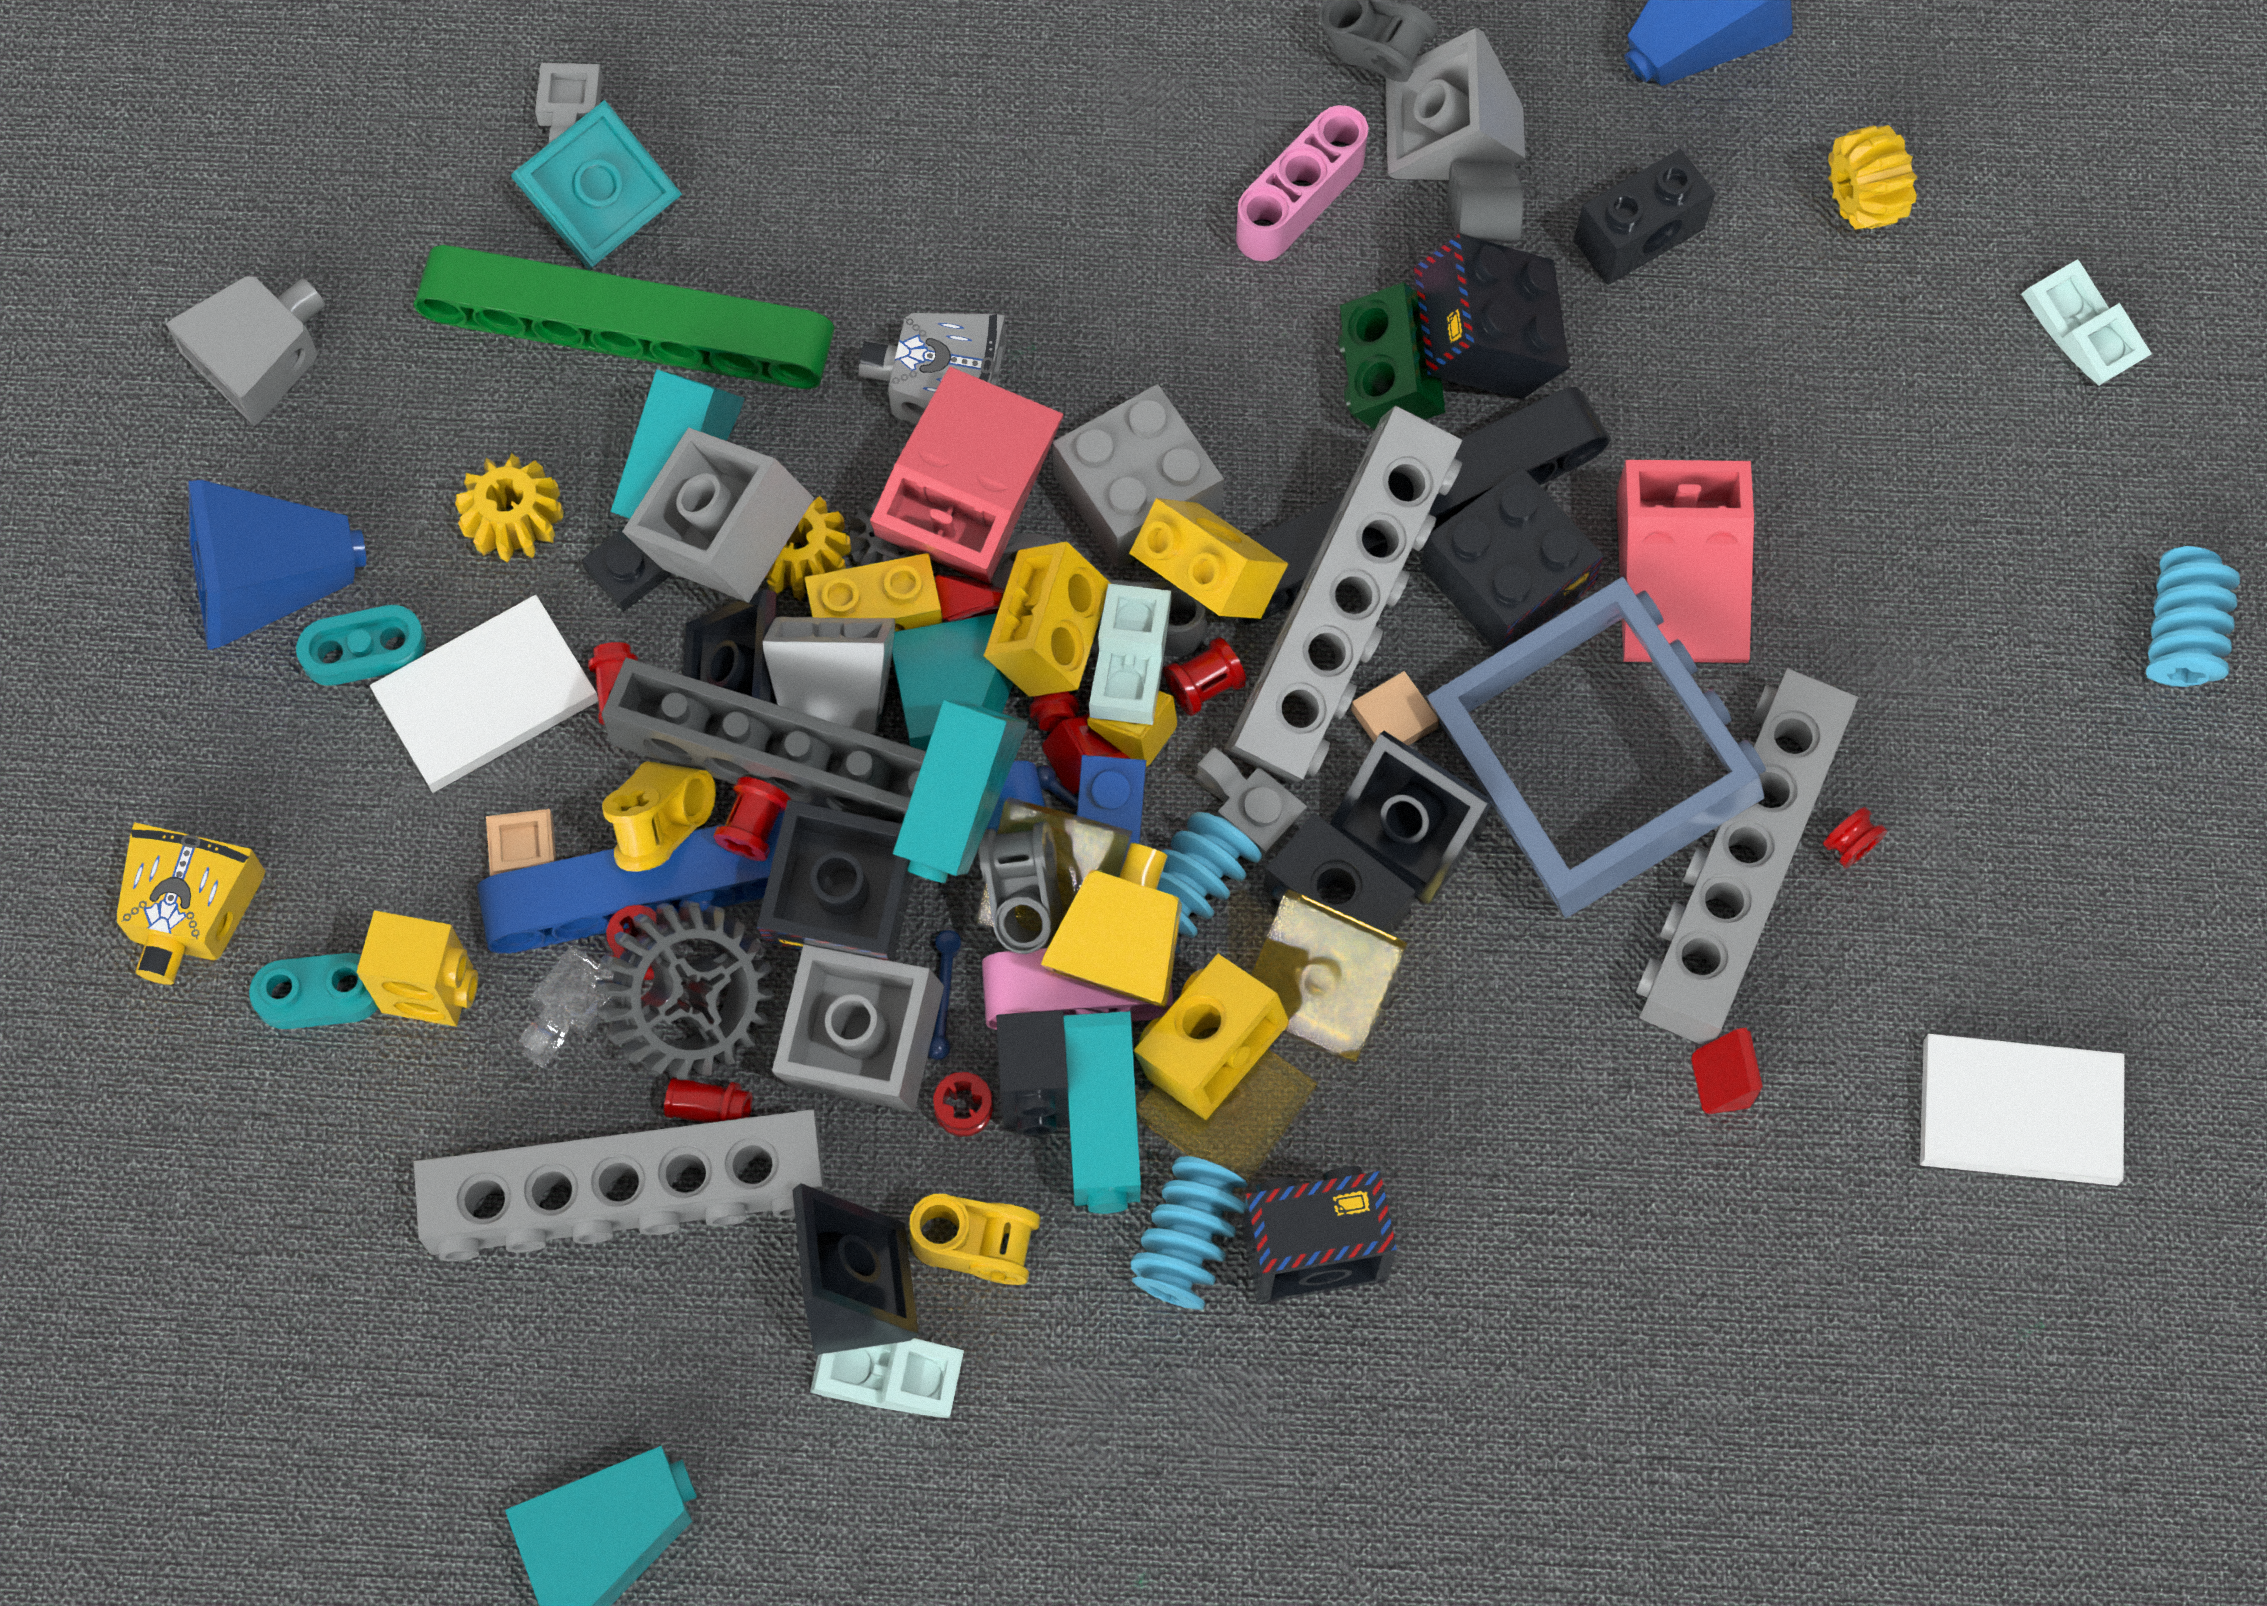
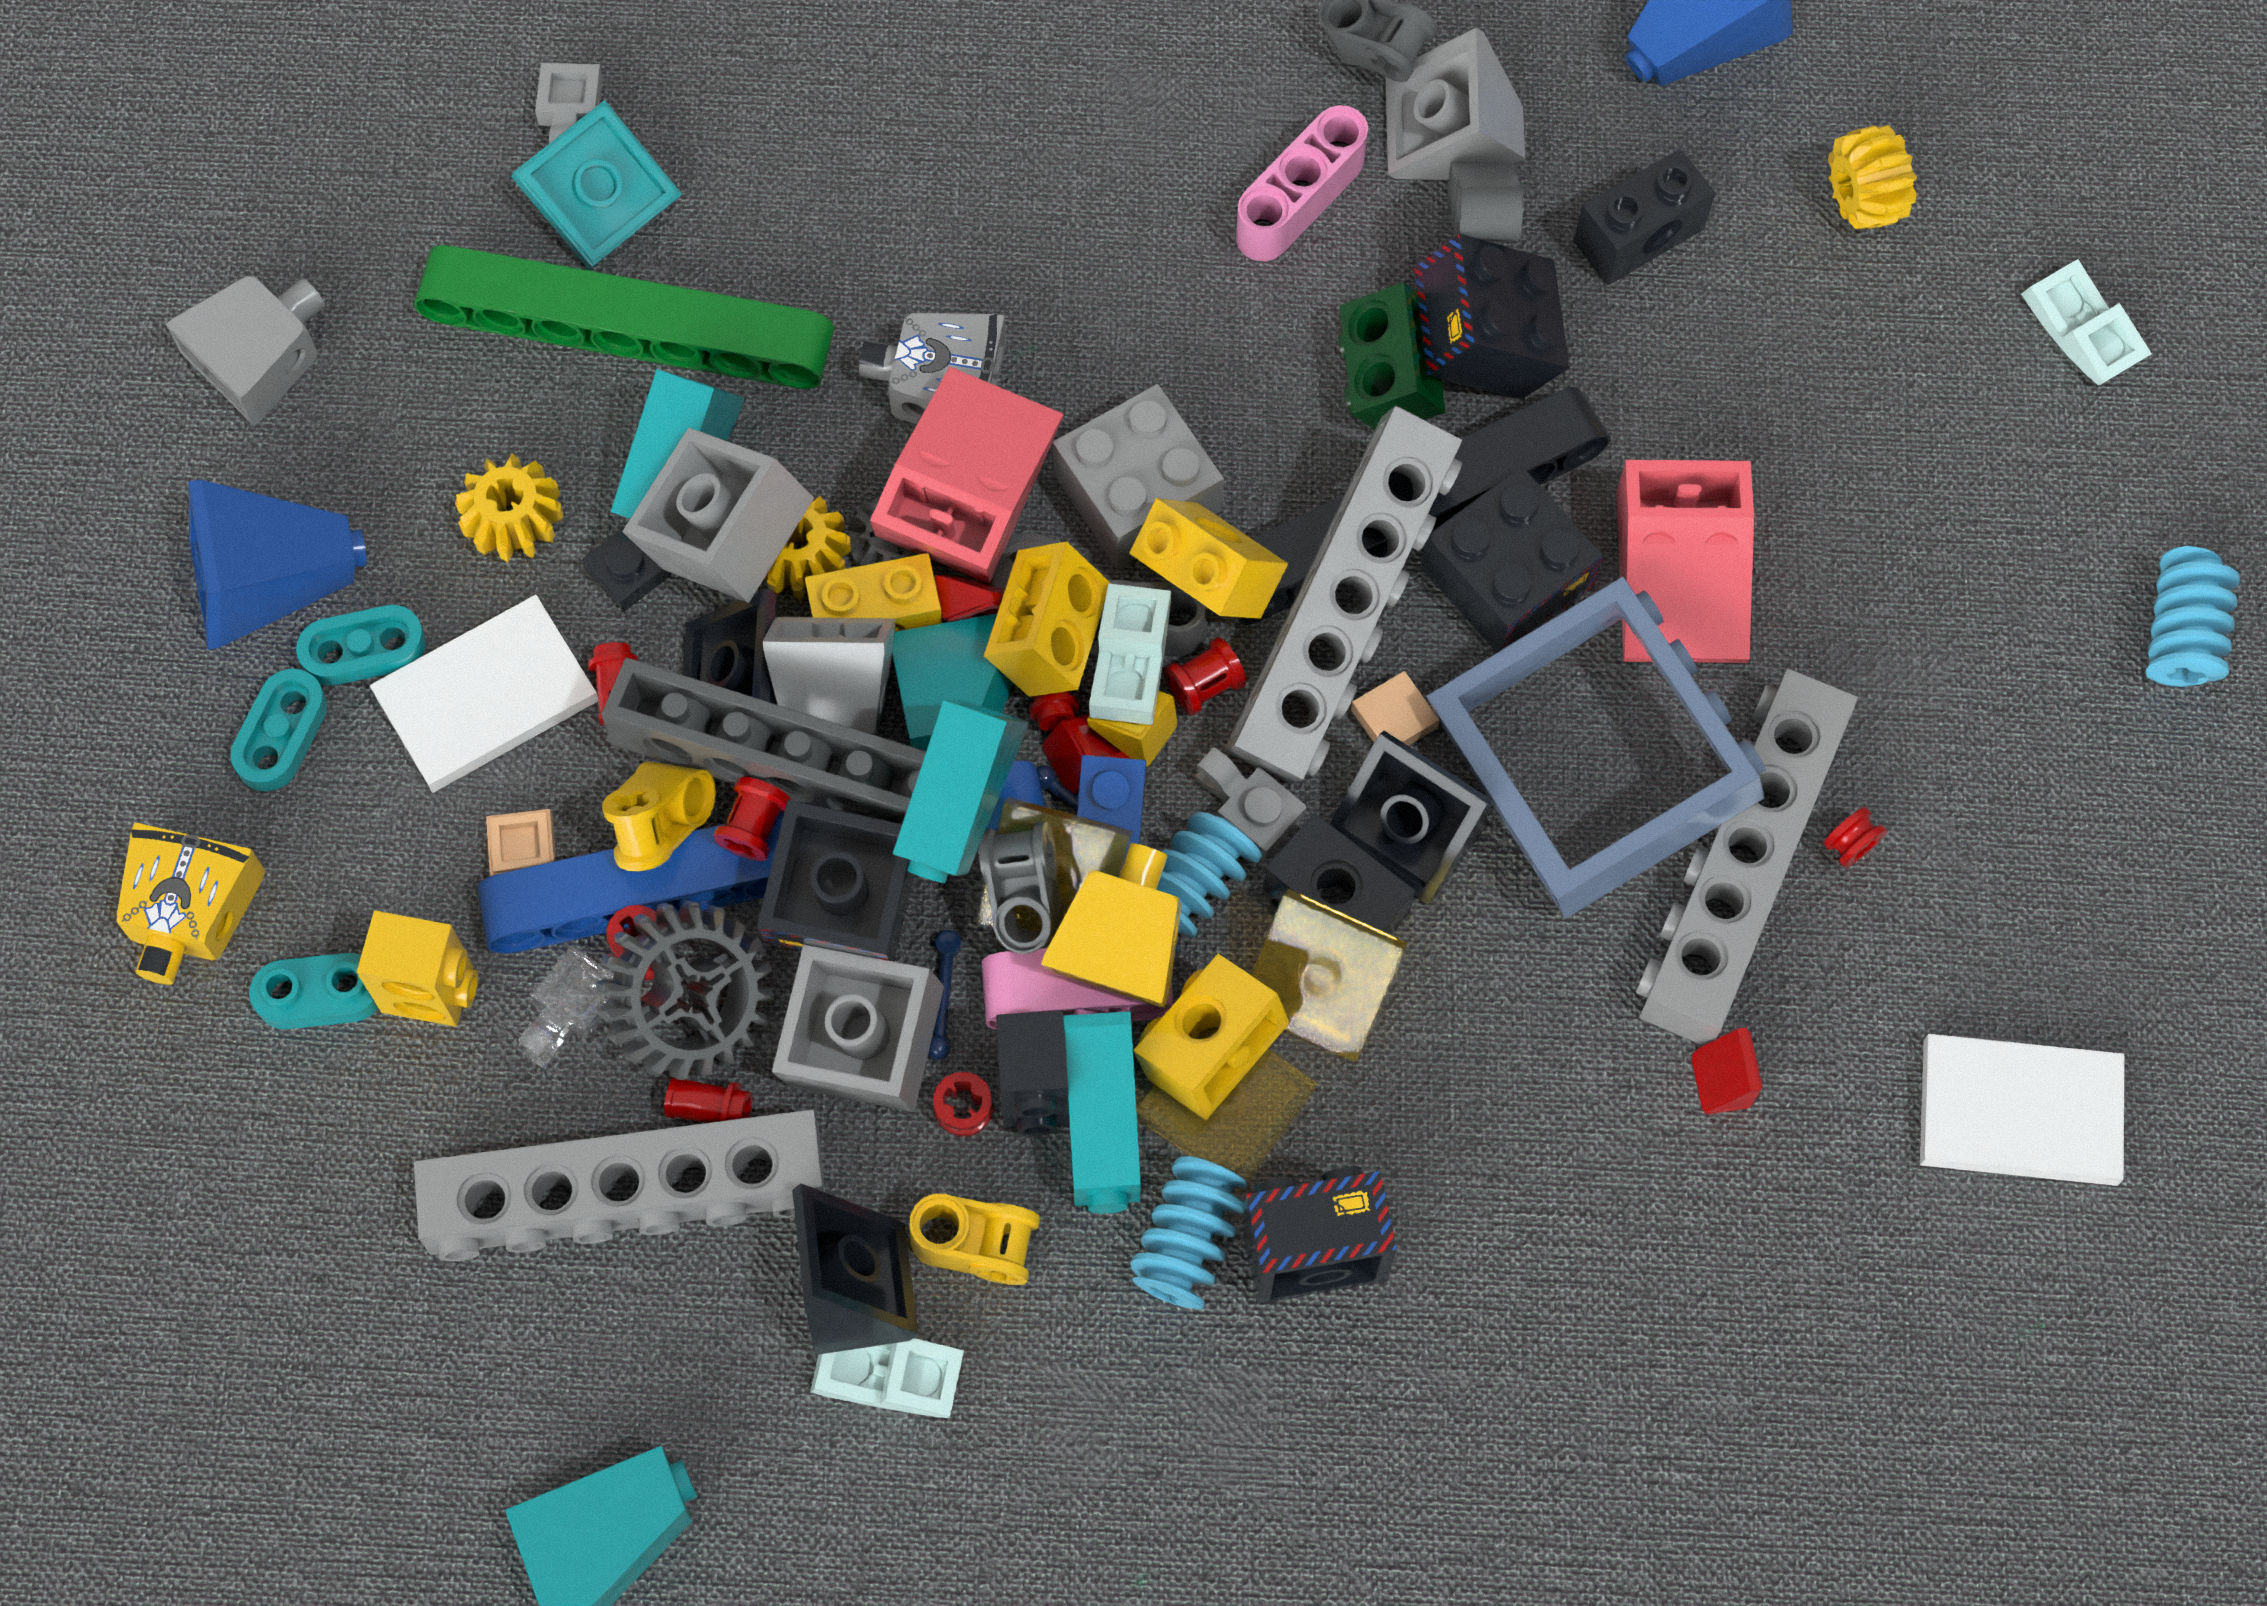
none -> teal plate [231,669,327,791]

